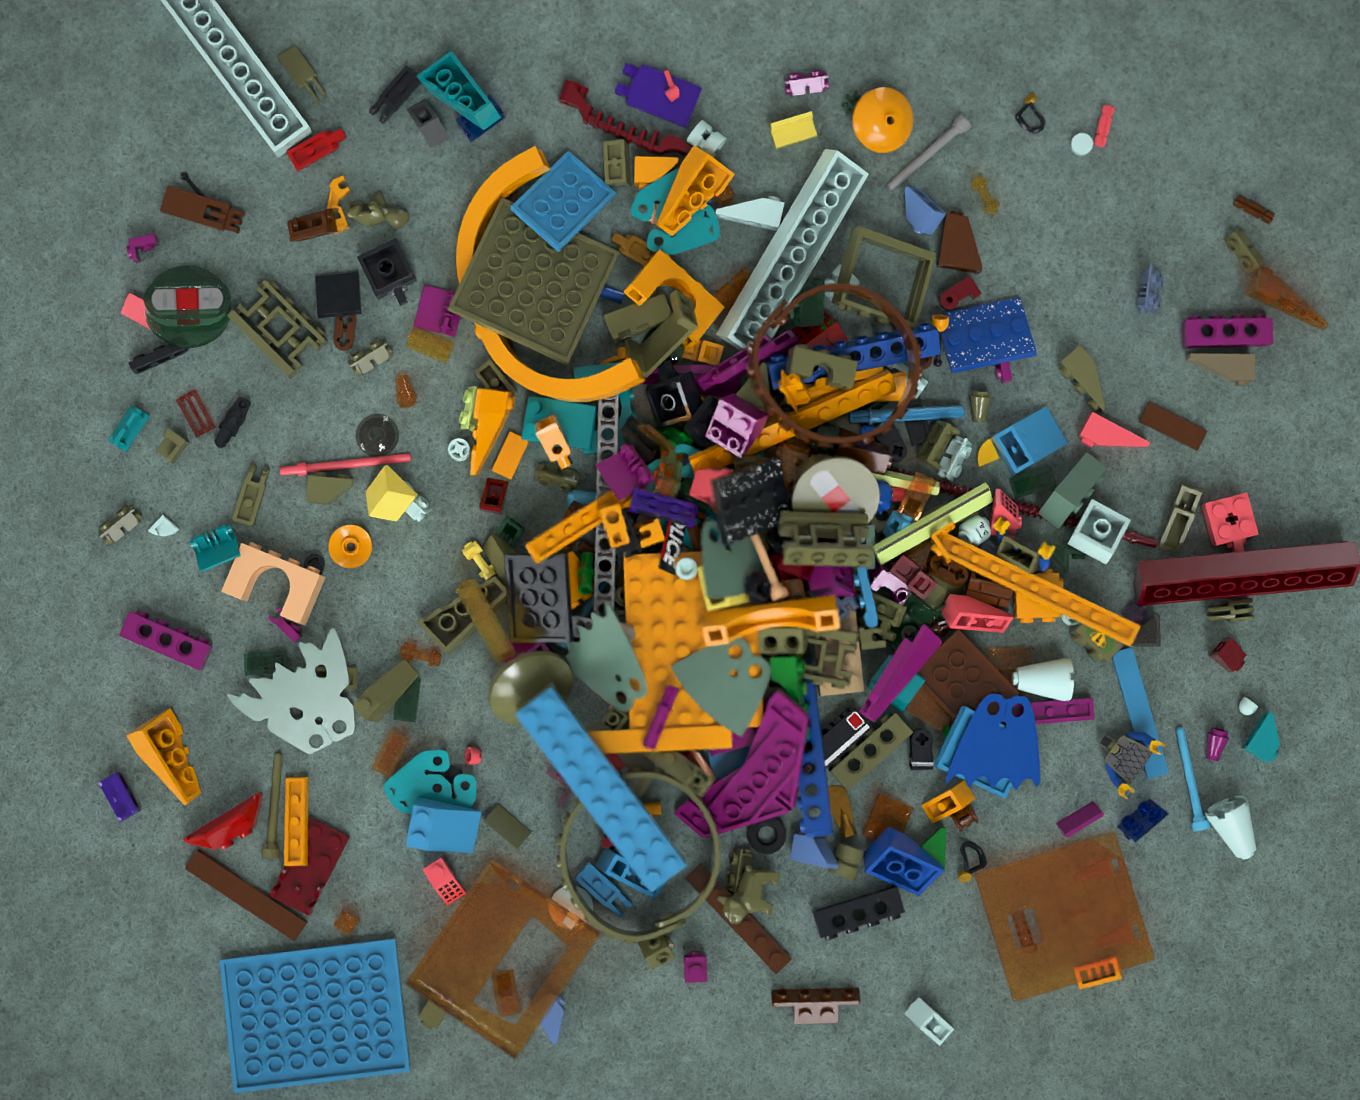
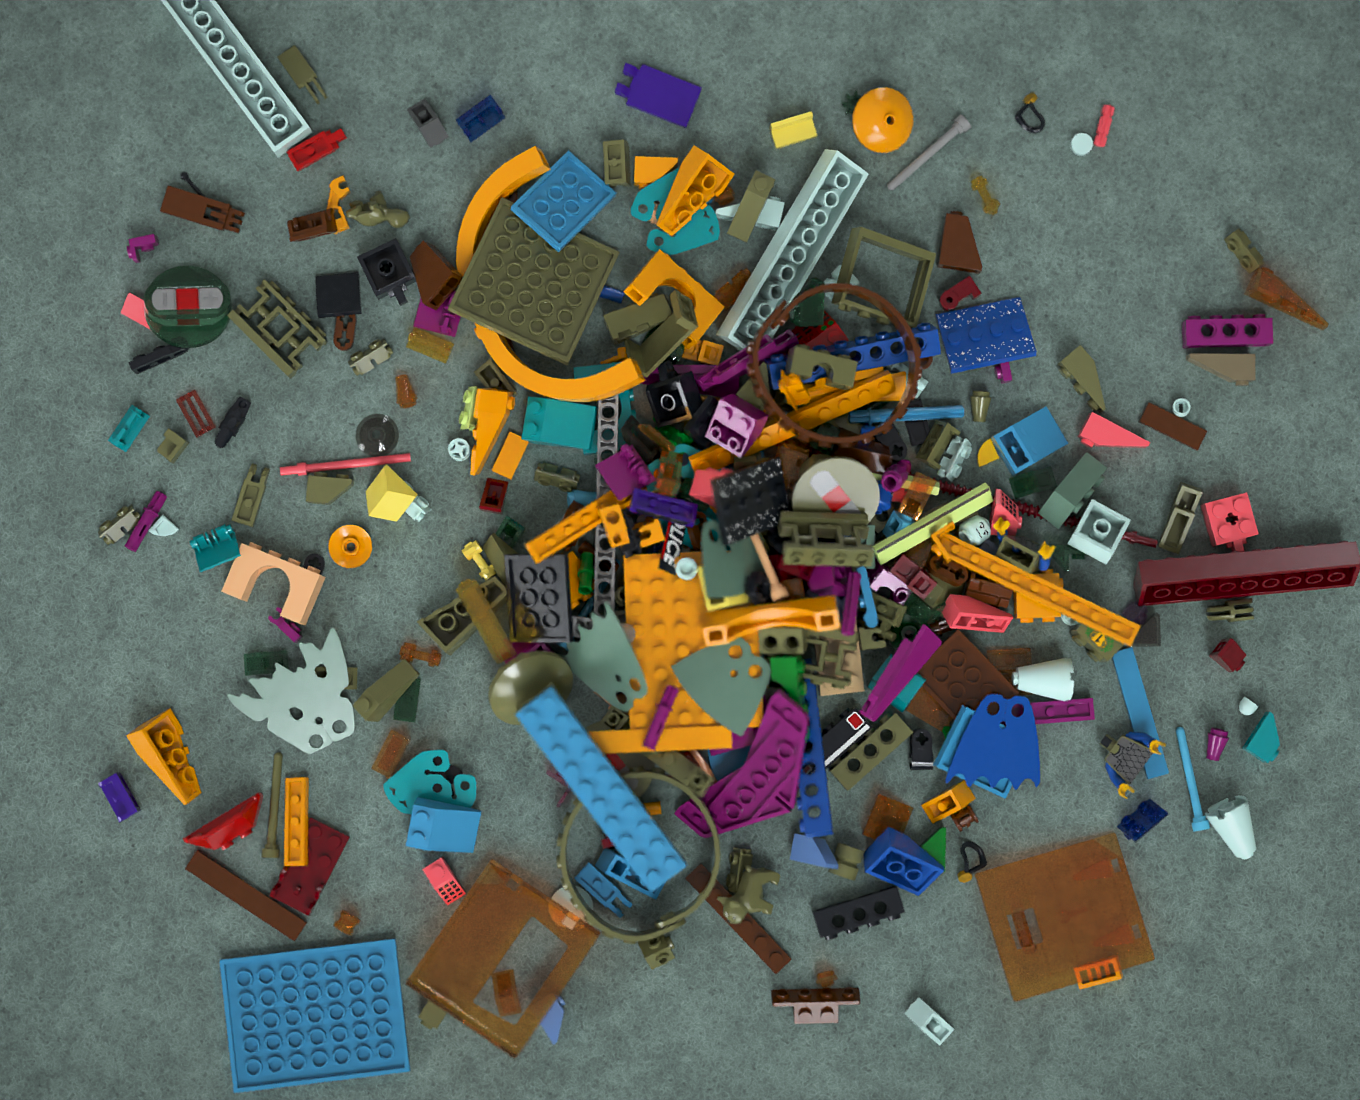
magenta brick [119,610,213,671] -> none
black hinge [369,65,421,124] -> none
teal wedge [417,51,501,130] -> none
coral hinge [465,747,482,765] -> none
olive slope [483,804,531,850] -> none
light orange torso [535,414,573,469] -> none
dark red piece [557,80,692,156] -> none
pearl gold hinge [611,232,670,267] -> none
coral hand [664,70,679,102] -> none
magenta bracket [684,951,707,983] -> none
light aqua wheel [686,120,727,158] -> none
black tyre [747,817,786,855] -> none
hinge [784,70,829,96] -> none
pearl gold piece [828,786,857,839] -> none
medium blue slope [905,186,946,235] -> none
light orange hinge [931,315,949,367] -> none
magenta slope [1056,801,1104,837] -> none
sand blue hinge [1137,264,1164,315] -> none
reddish brown axle [1233,195,1275,224] -> none
none -> magenta axle [124,491,167,552]
none -> reddish brown slope [409,240,463,311]
none -> olive slope [727,170,776,243]
none -> clear orange plate [816,970,838,988]
none -> magenta axle [841,572,861,636]
none -> magenta piece [881,459,912,492]
none -> light aqua hinge [1172,398,1191,417]

